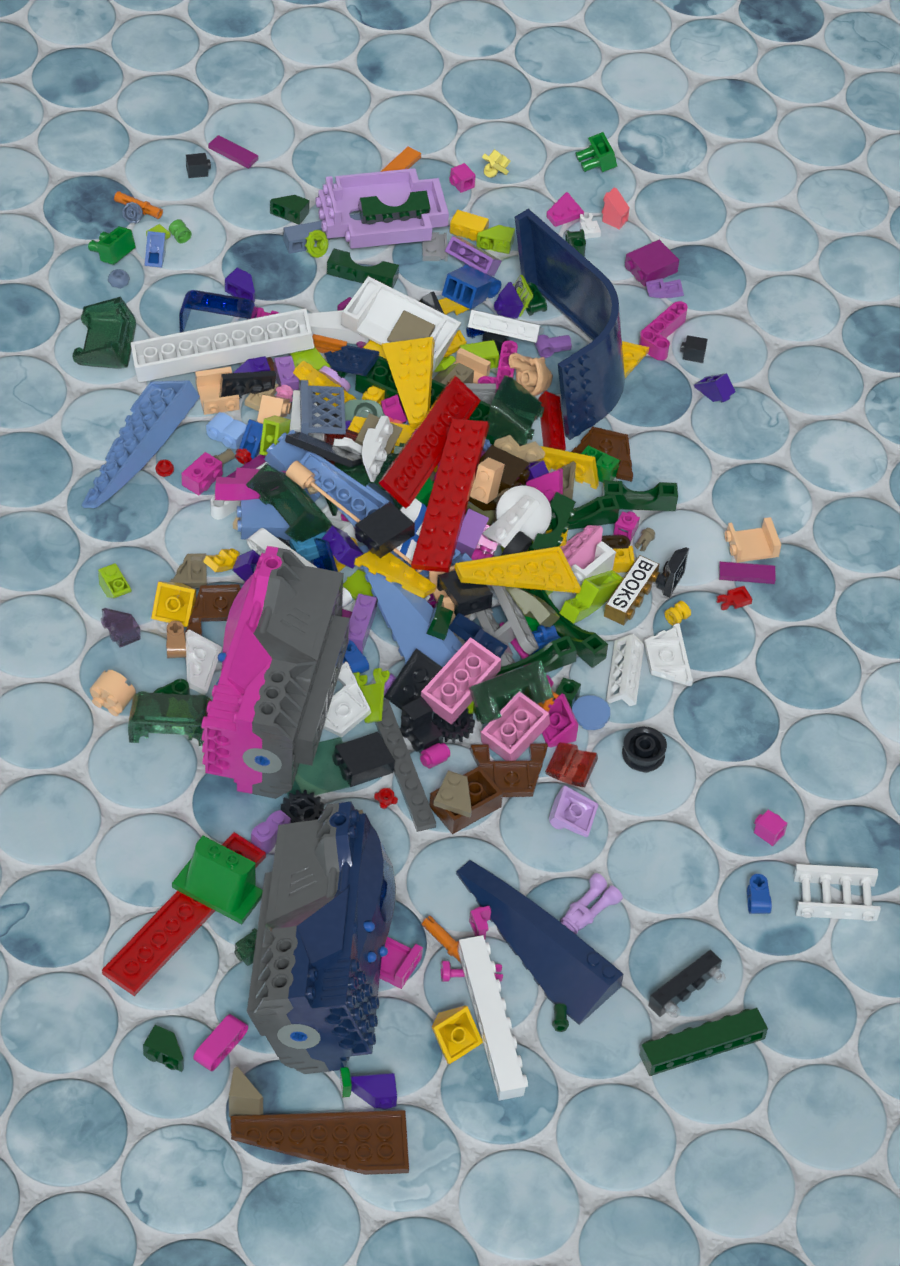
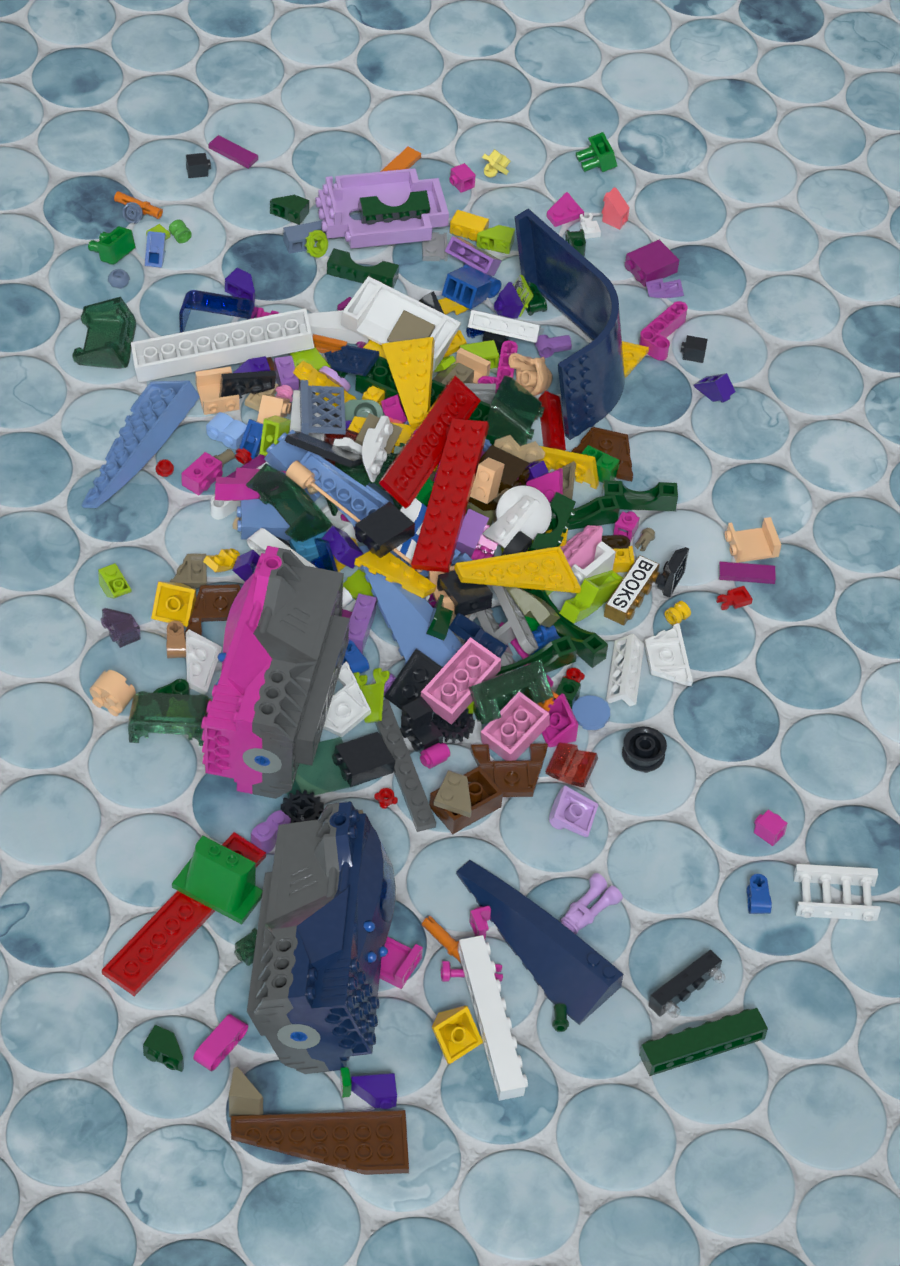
none -> red plate [562,668,585,683]

